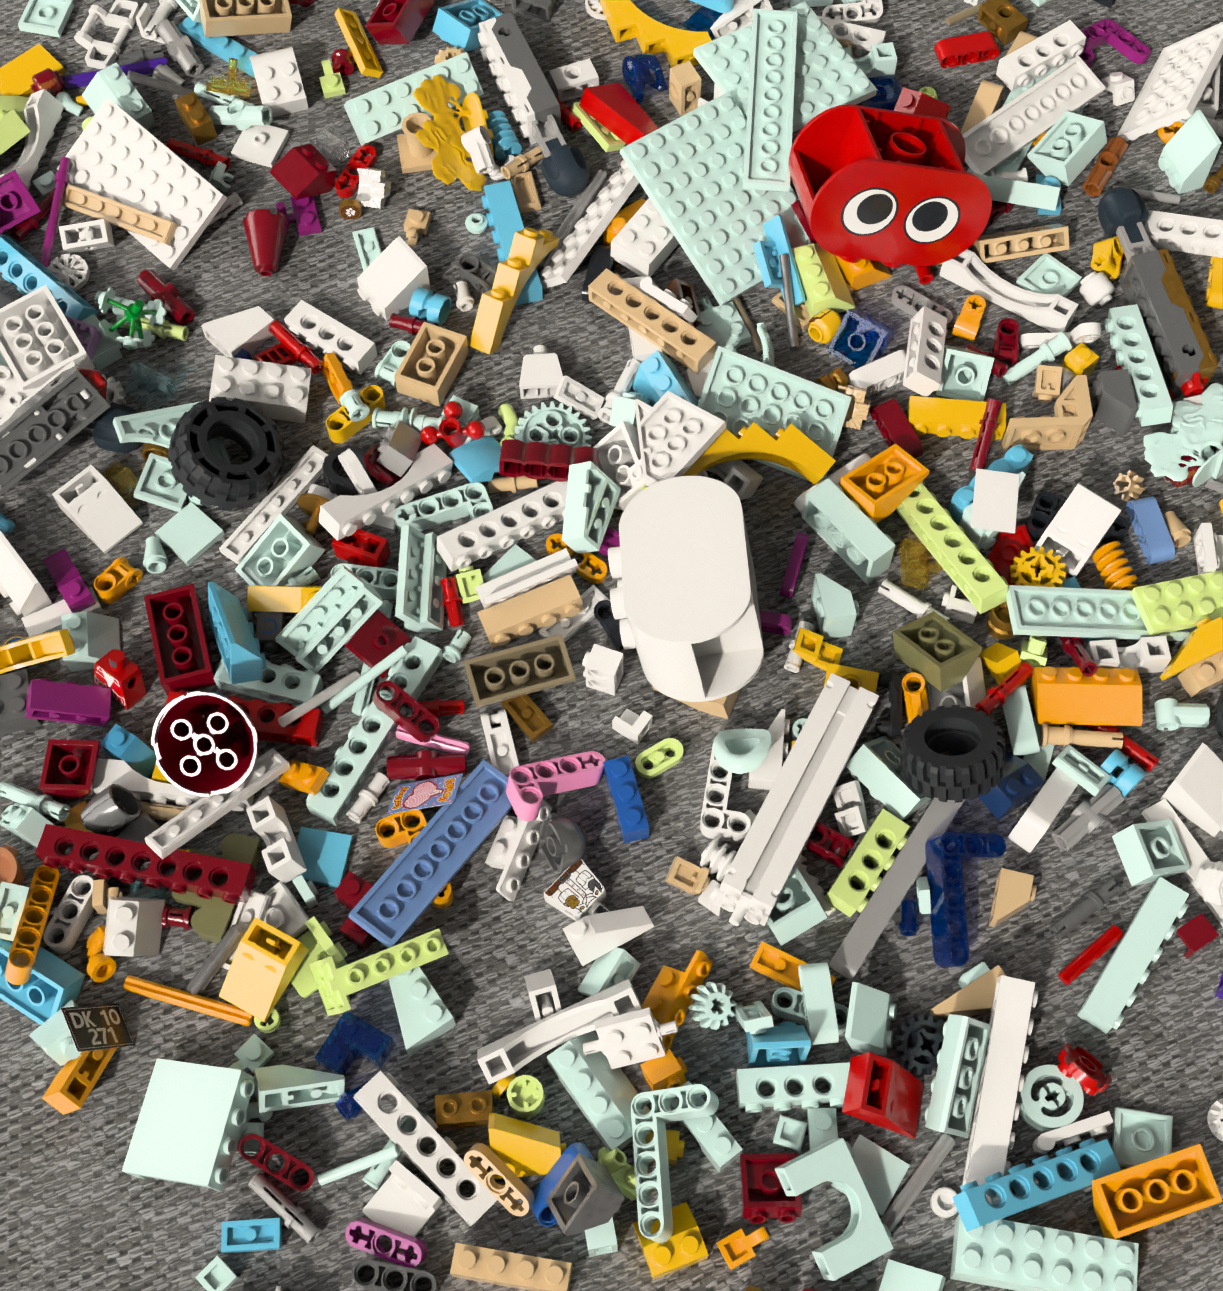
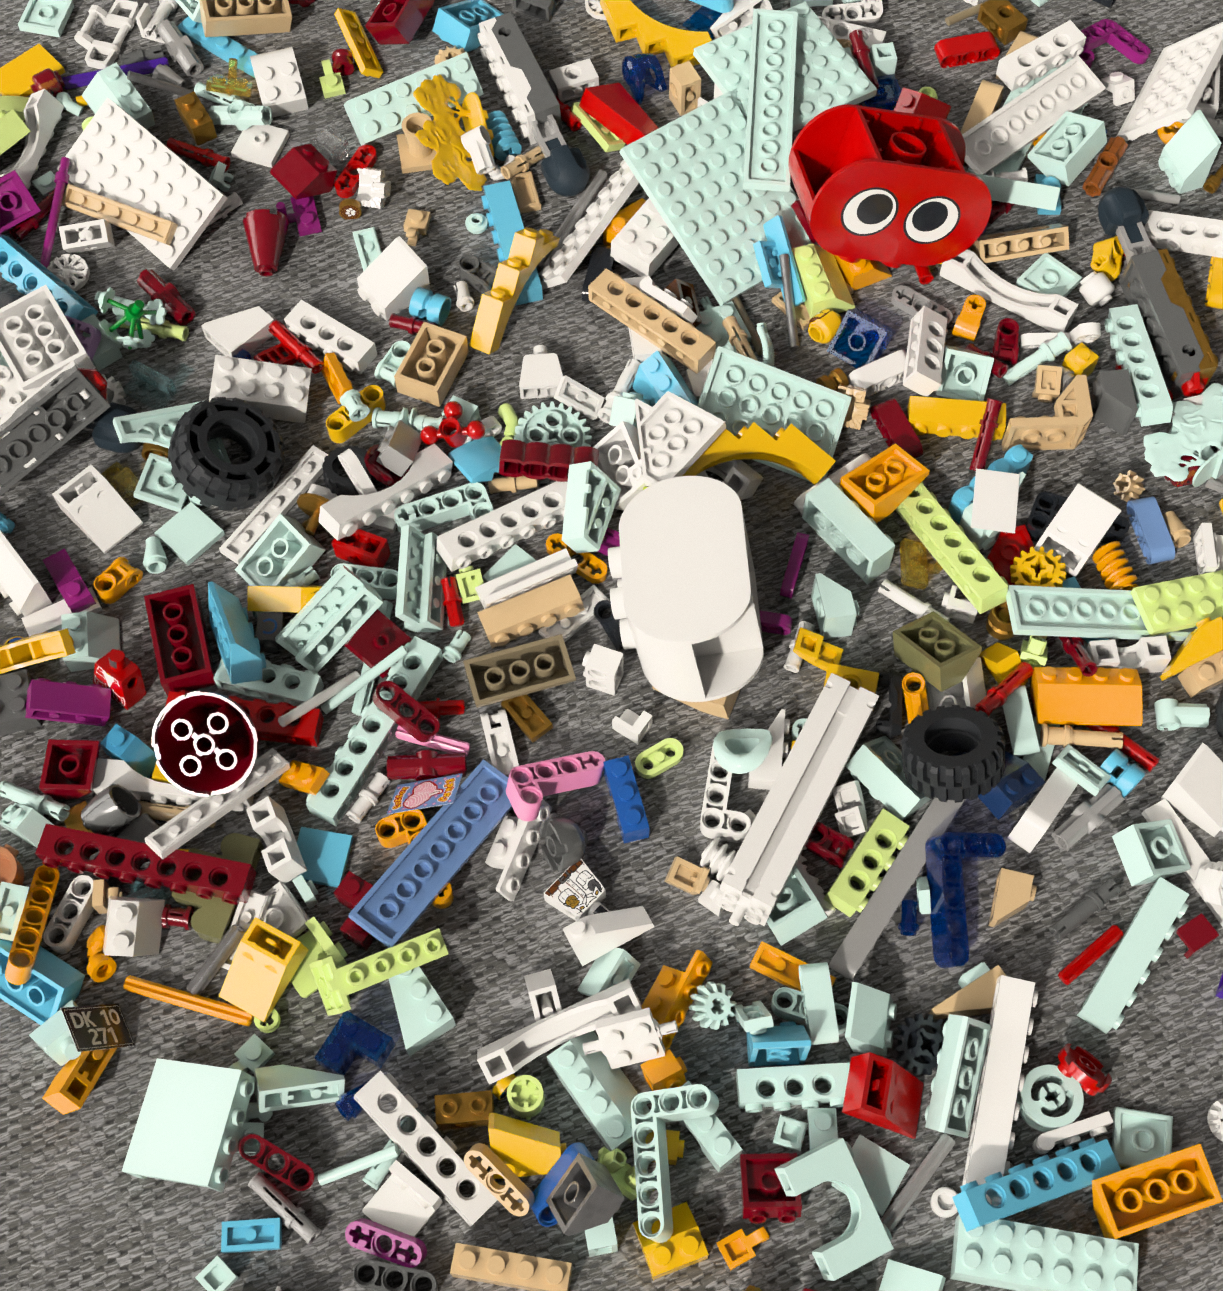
none -> tan pin [722,316,758,361]
none -> dark red pin [849,30,879,90]

